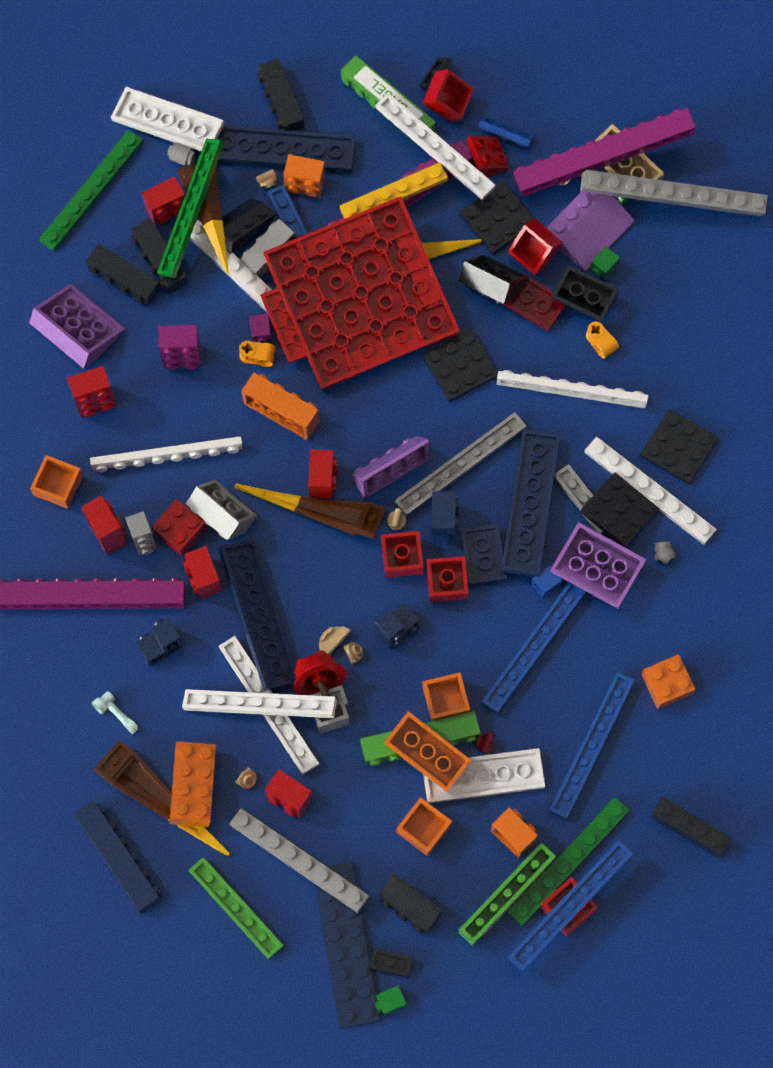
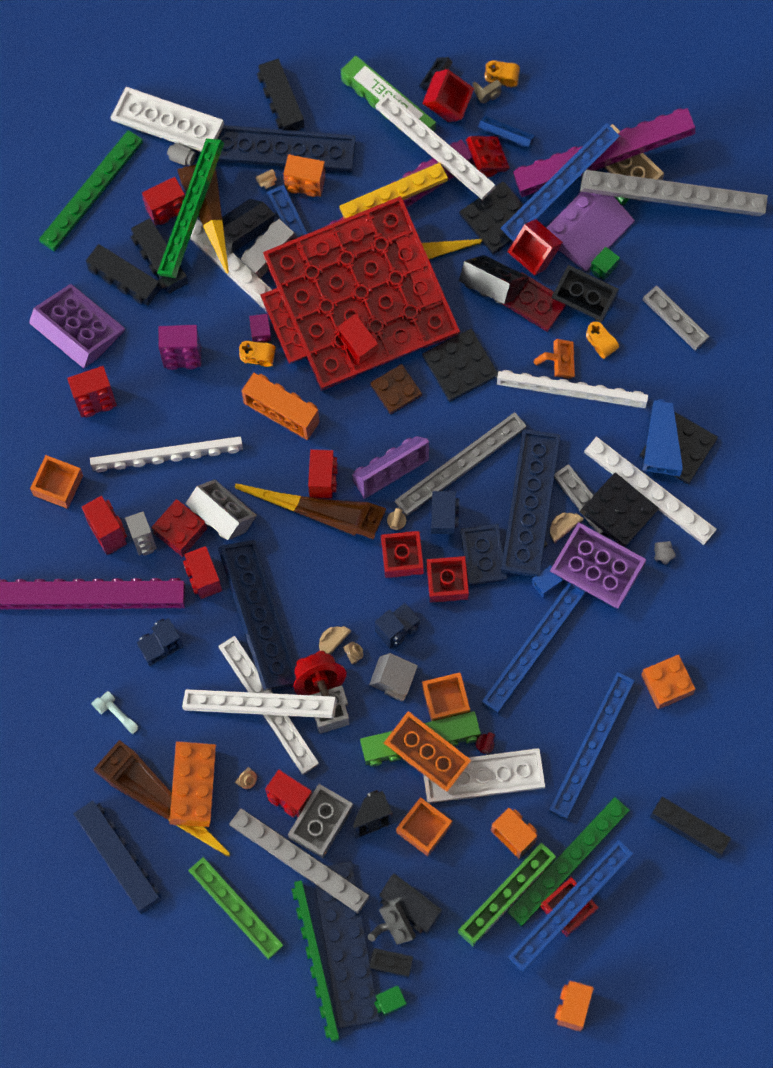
none -> light grey brick [288,784,354,859]
none -> green plate [292,880,340,1042]
none -> red piece [337,314,379,364]
none -> black slope [353,790,393,839]
none -> dark grey plate [368,901,416,945]
none -> light grey plate [369,653,418,702]
none -> reddish brown plate [370,364,422,415]
none -> dark tan plate [473,79,502,103]
none -> light orange piece [484,60,520,87]
none -> blue plate [500,123,620,242]
none -> orange plate [534,339,575,379]
none -> tan plate [550,513,584,544]
none -> orange piece [554,981,593,1031]
none -> blue slope [642,399,683,476]
none -> light grey plate [643,286,709,351]

